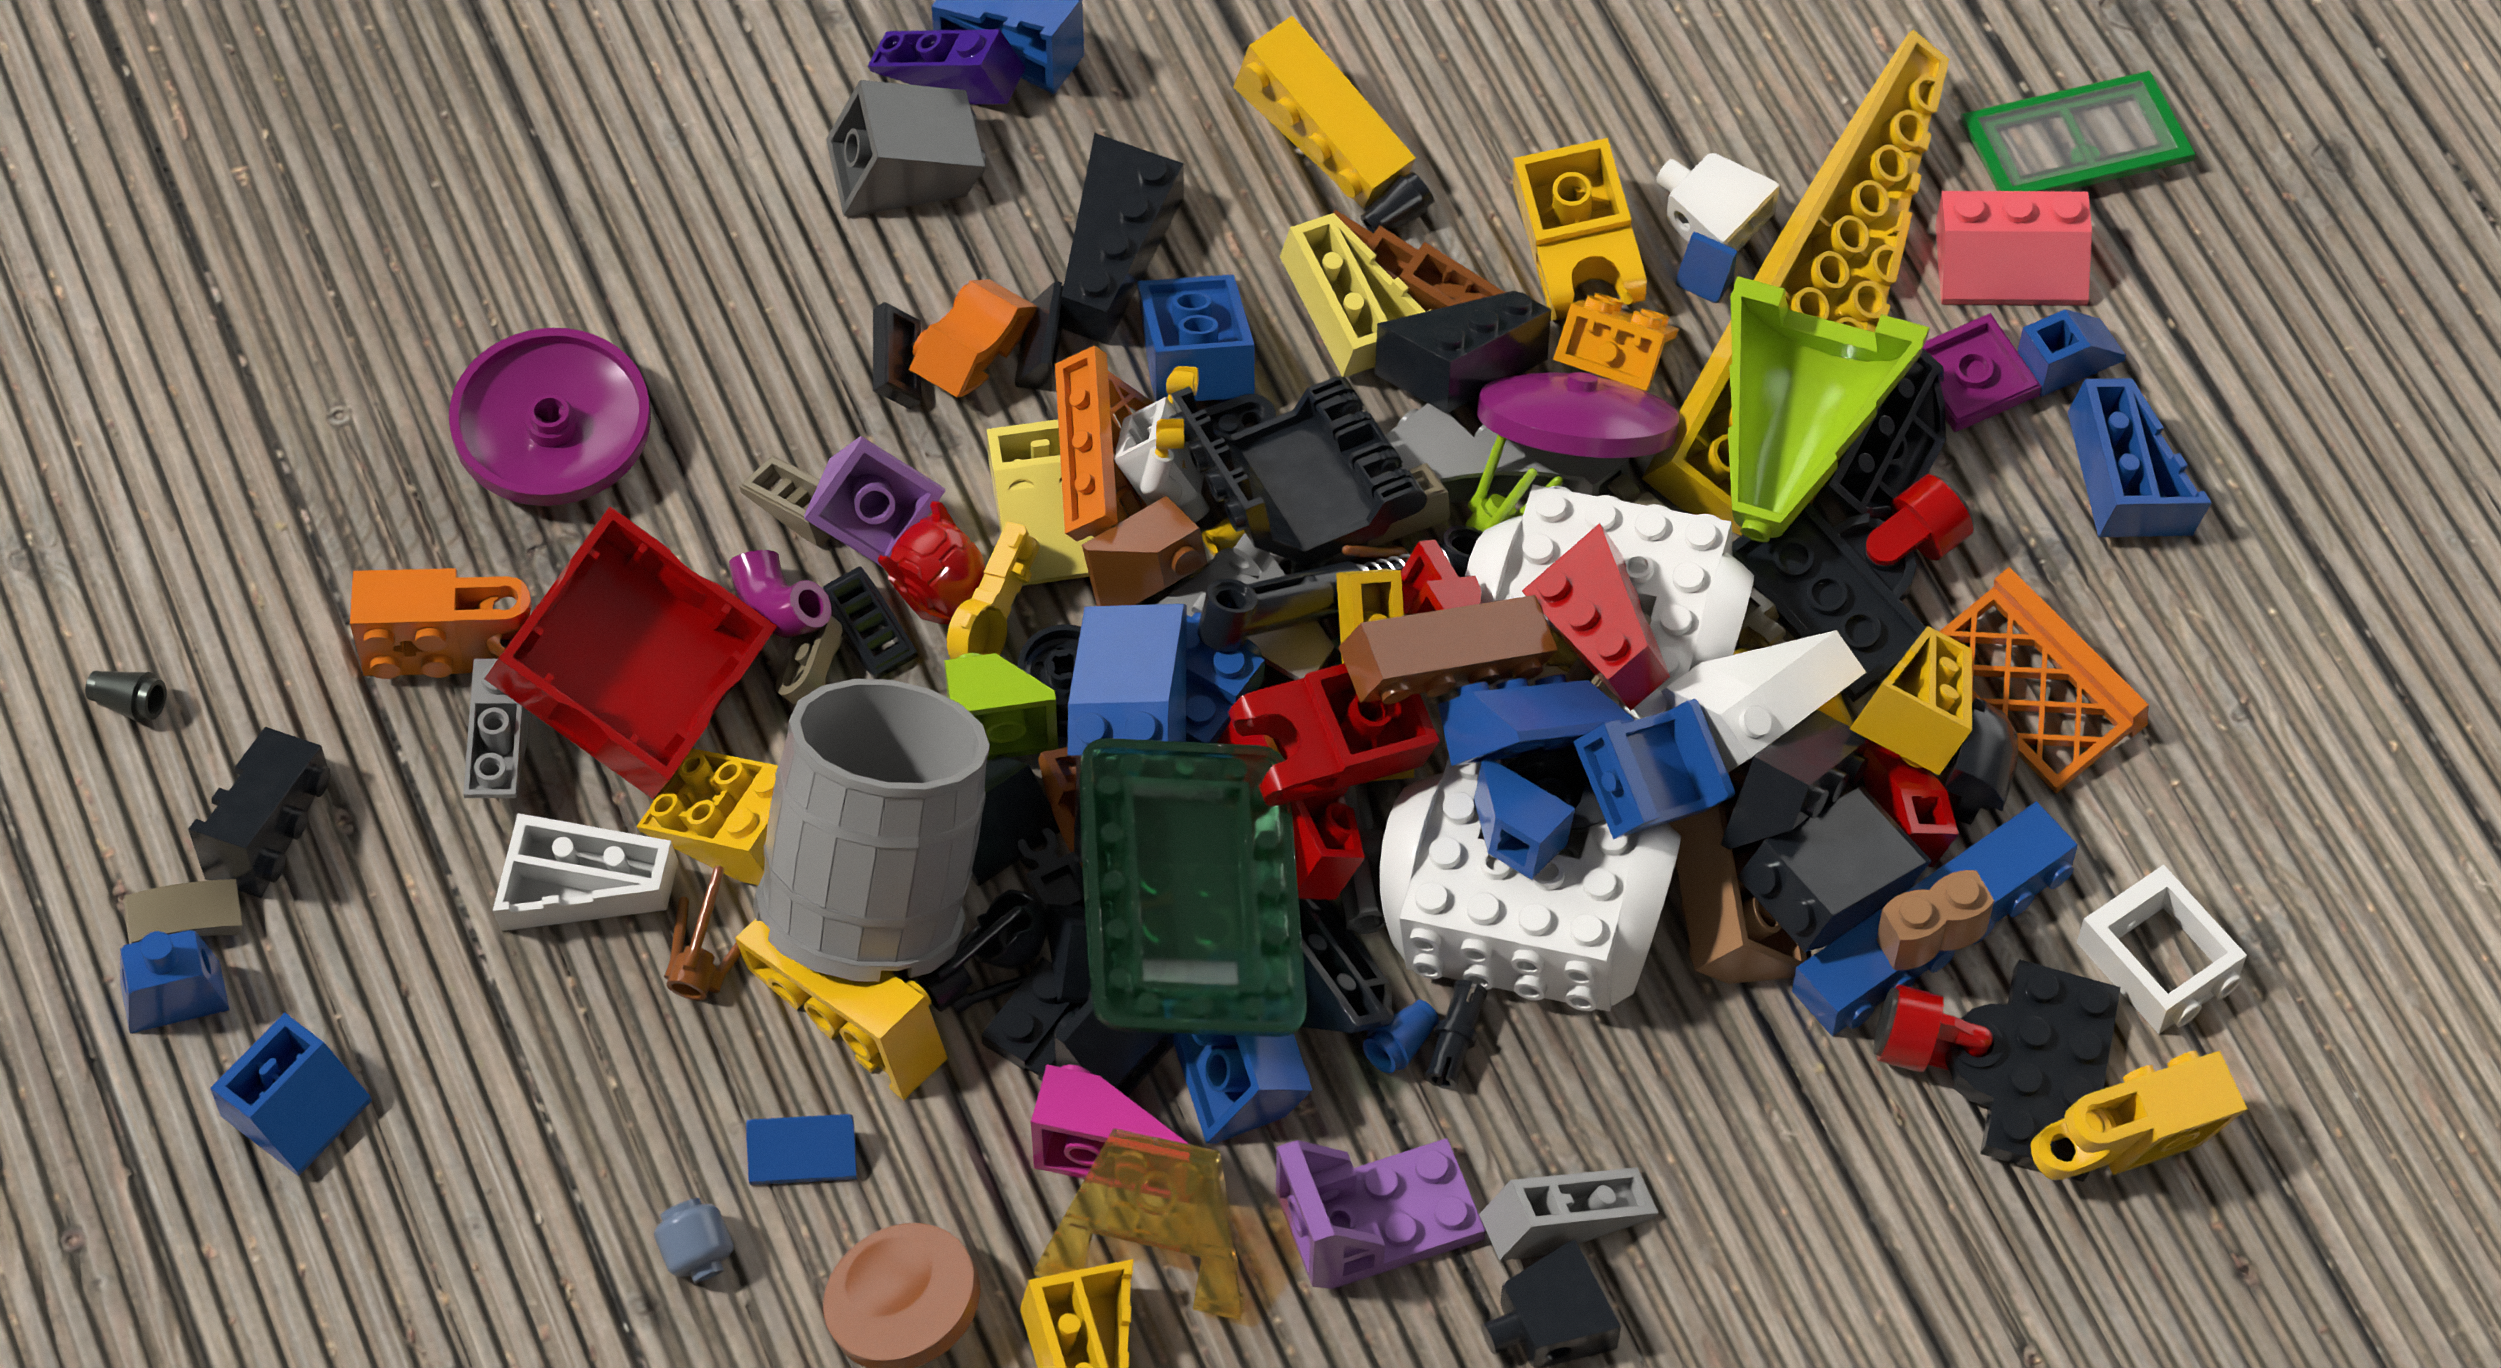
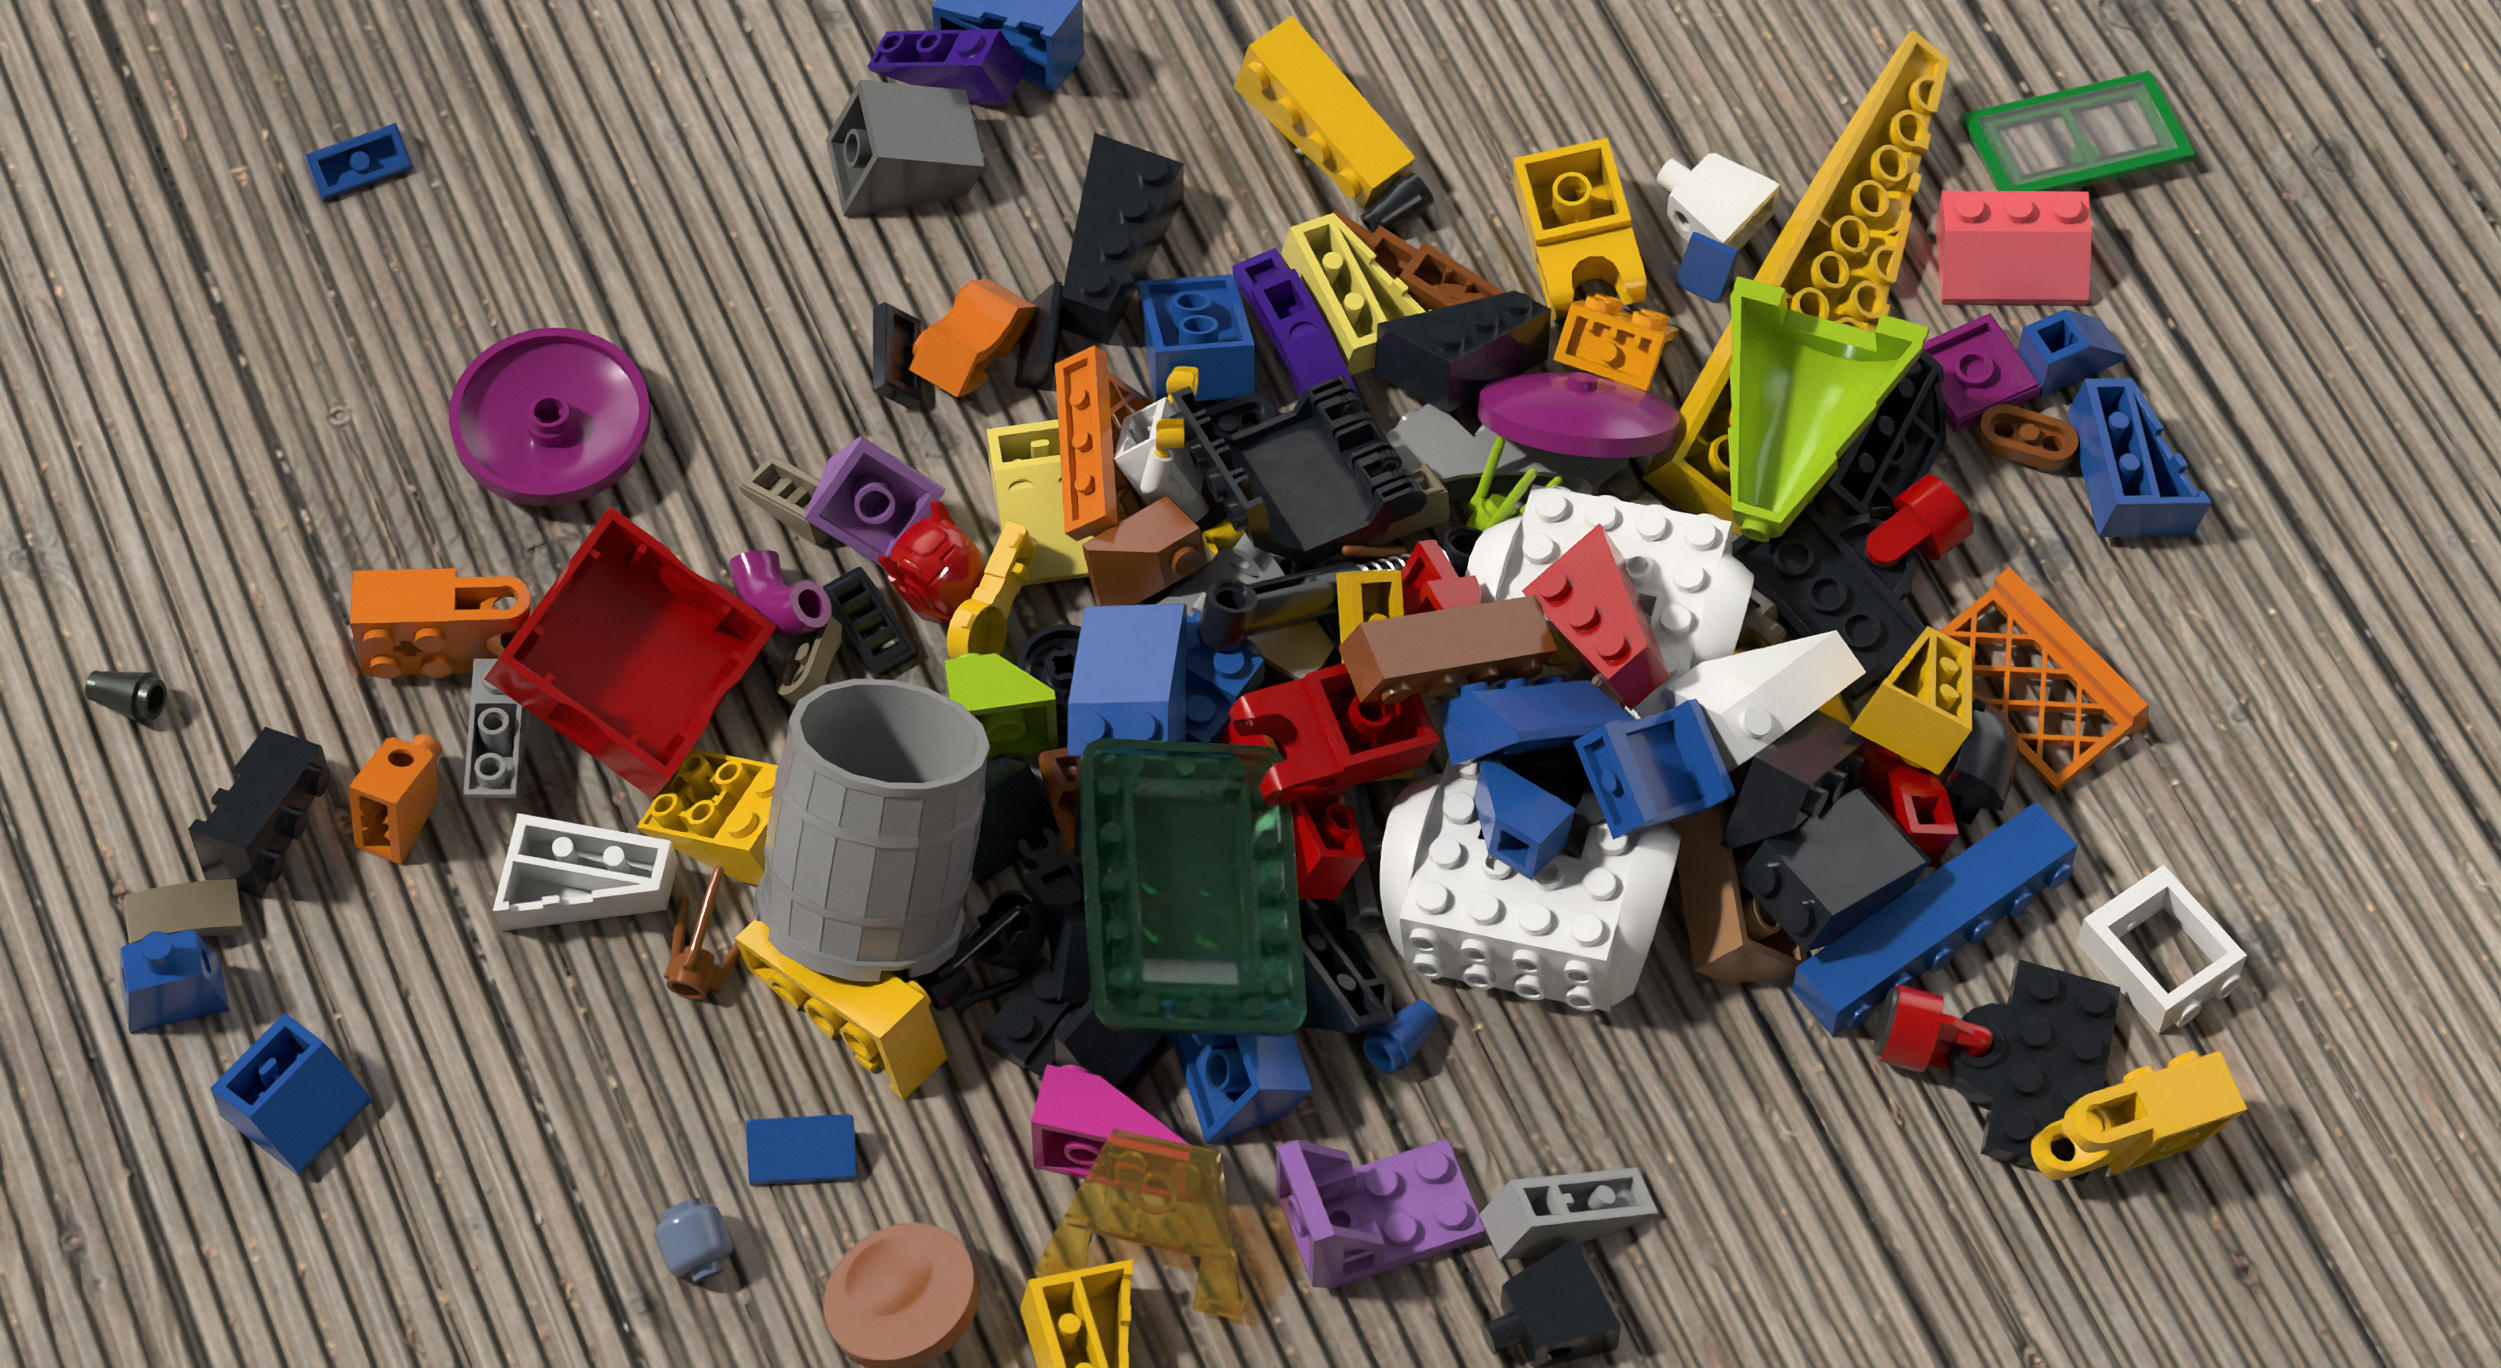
black pin [1424,980,1488,1089] -> none
medium nougat brick [1876,870,1994,970] -> none
none -> blue slope [304,123,414,201]
none -> orange torso [349,734,442,865]
none -> dark purple slope [1232,248,1359,398]
none -> dark orange plate [1978,404,2078,471]

